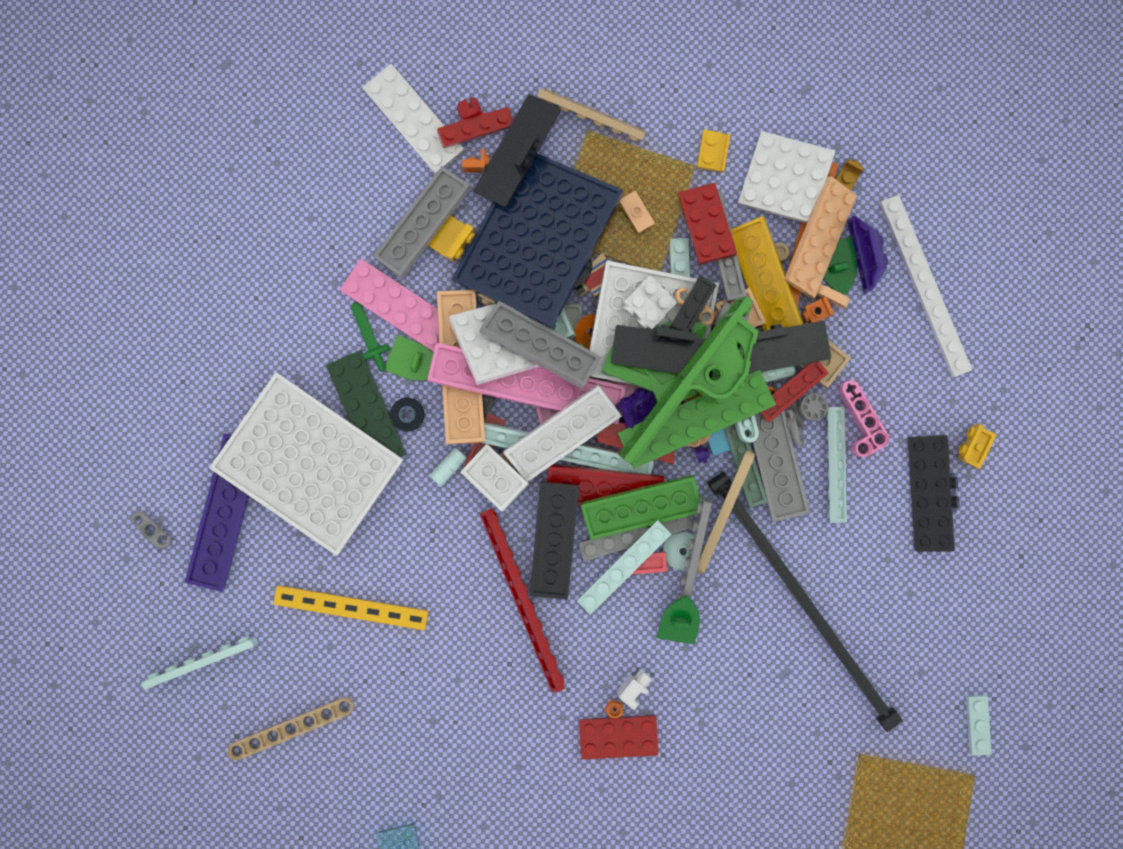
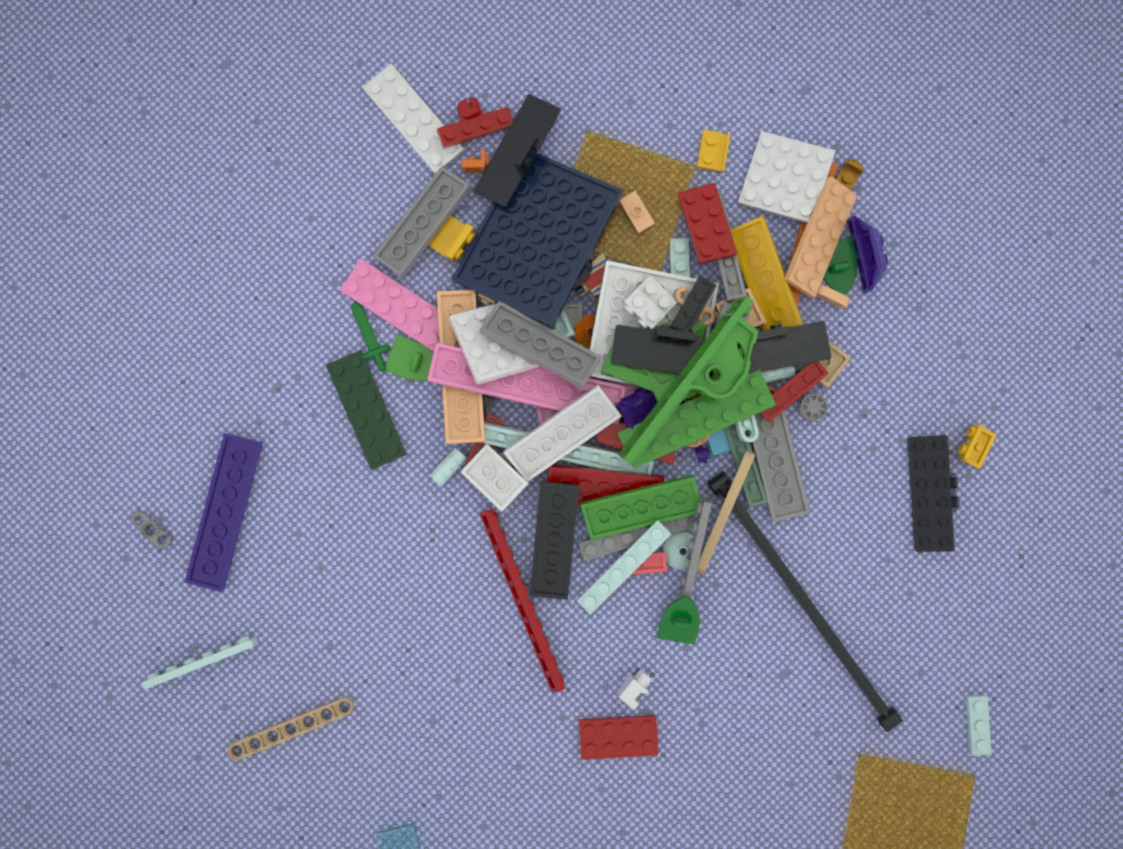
white plate [209,372,404,556] -> none
yellow tile [273,585,429,630] -> none
black bush [390,397,425,432] -> none
tan plate [537,88,647,141] -> none
orange plate [605,700,624,718] -> none
tan tile [775,242,789,262] -> none
light grey piece [787,402,805,447] -> none
orange brick [801,297,834,323] -> none
light aqua plate [827,407,847,523] -> none
bright pink beam [838,380,889,457] -> none
white plate [879,195,972,378] -> none

